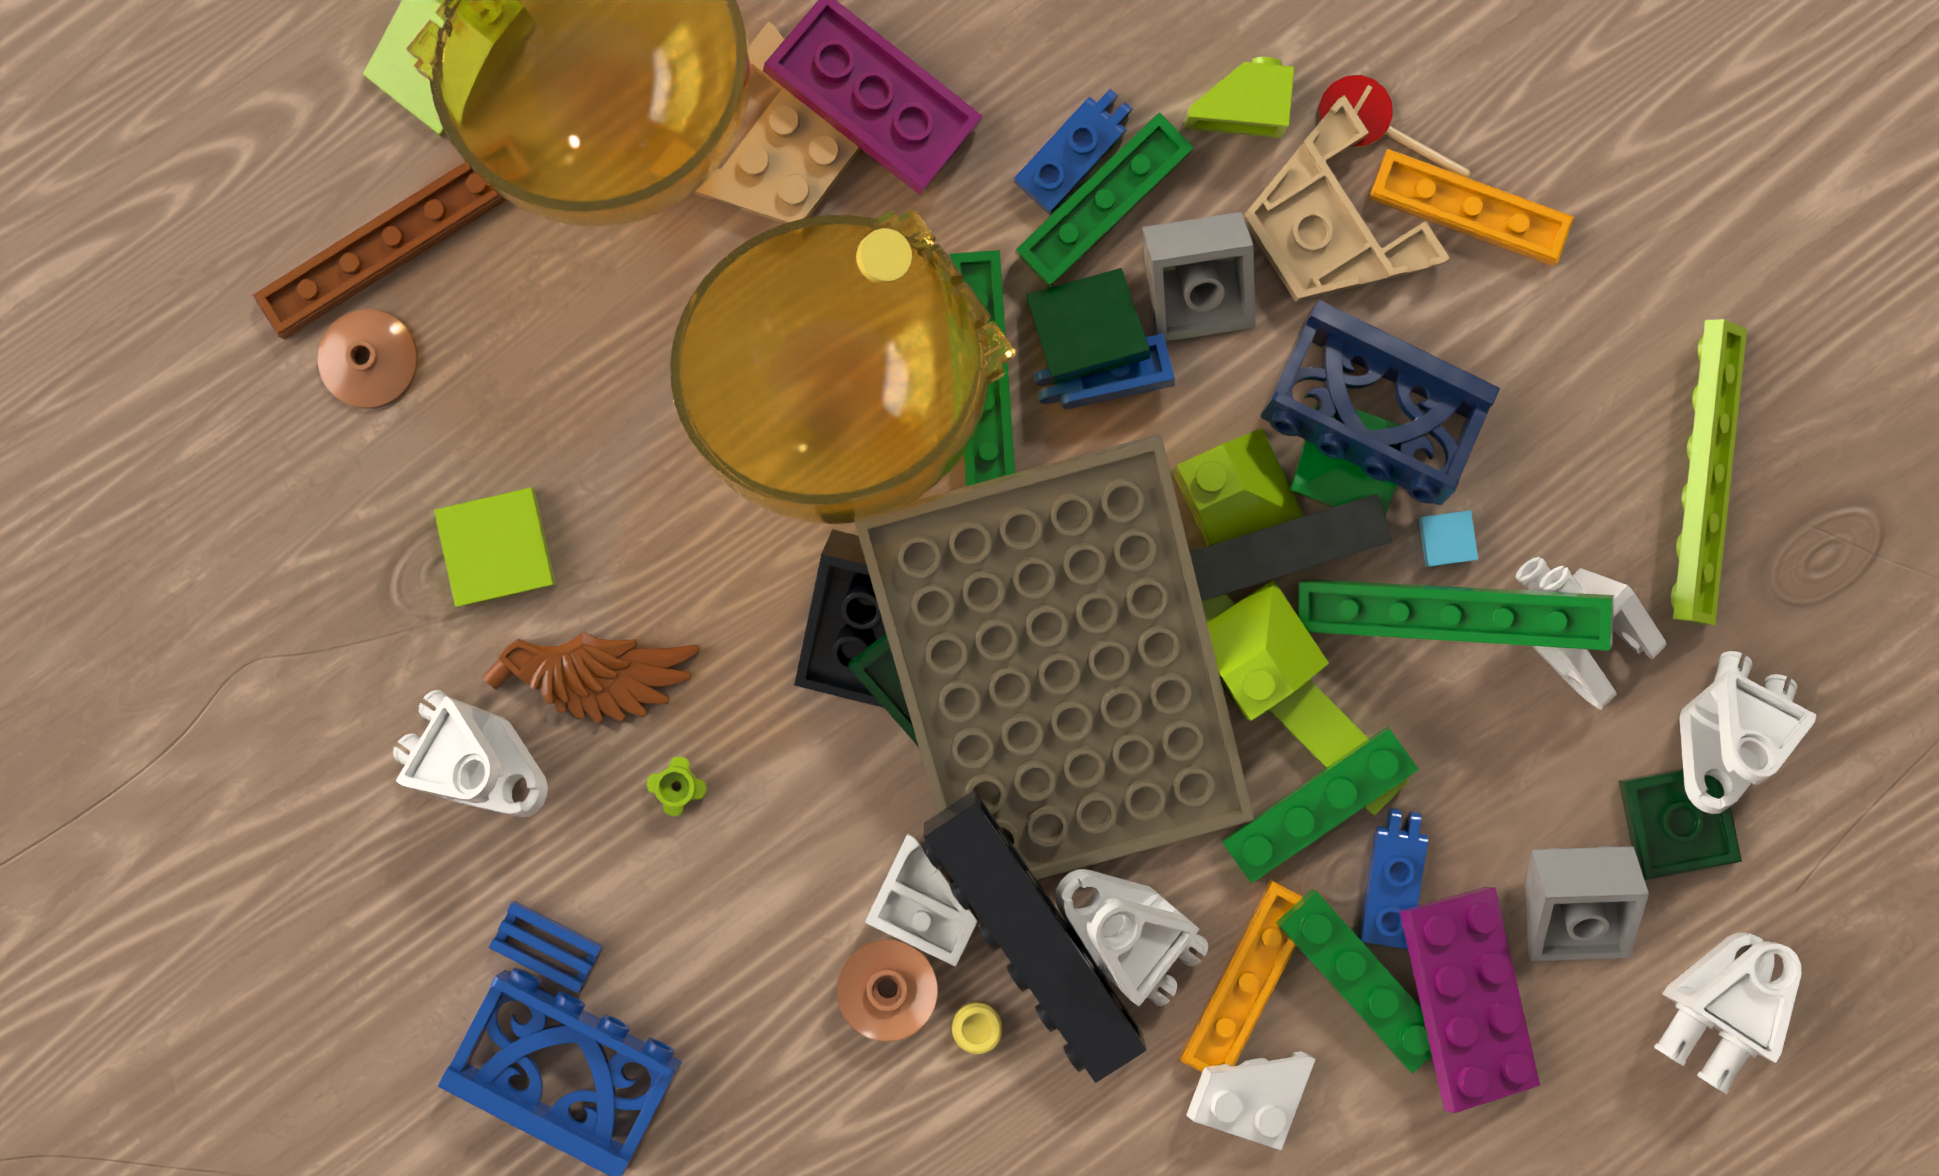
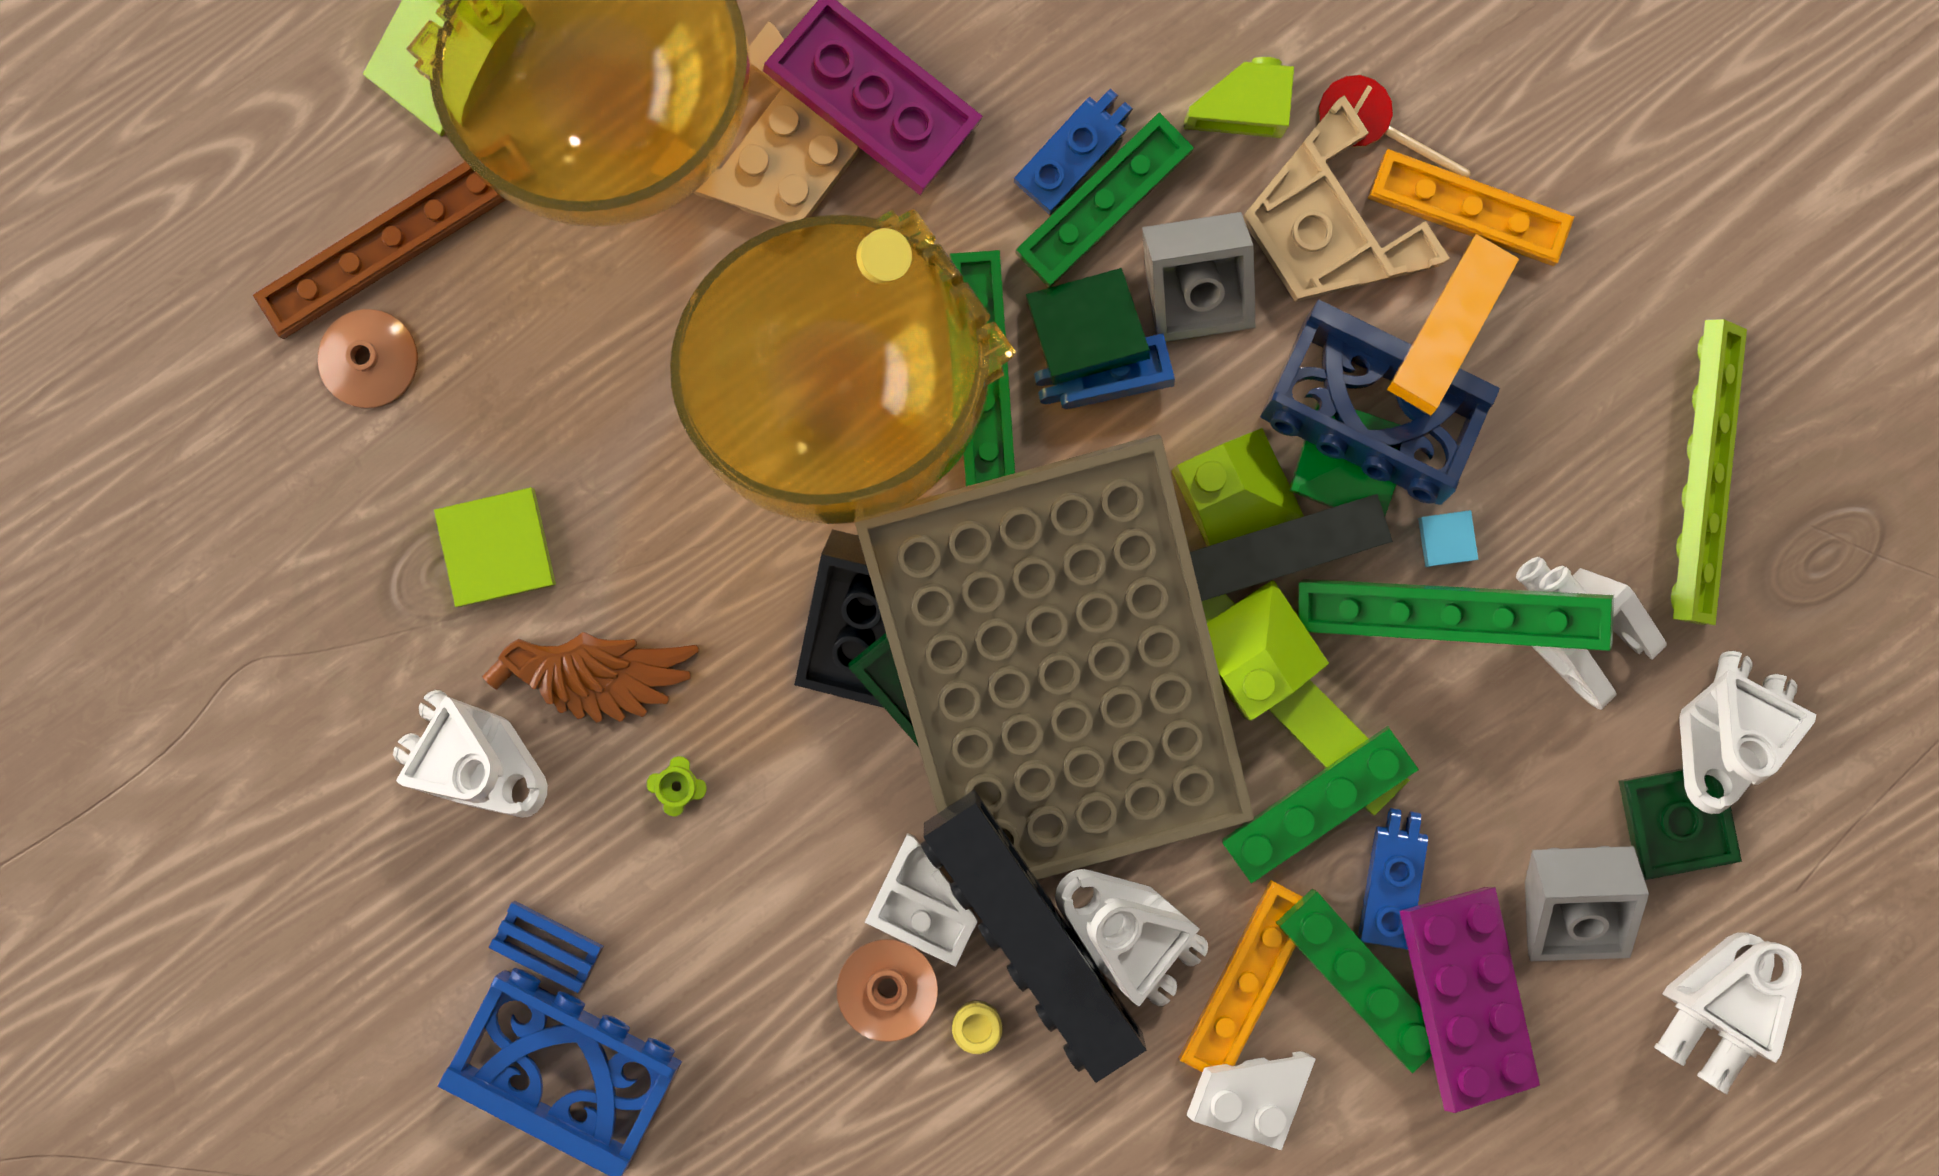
none -> light orange tile [1387,234,1519,415]

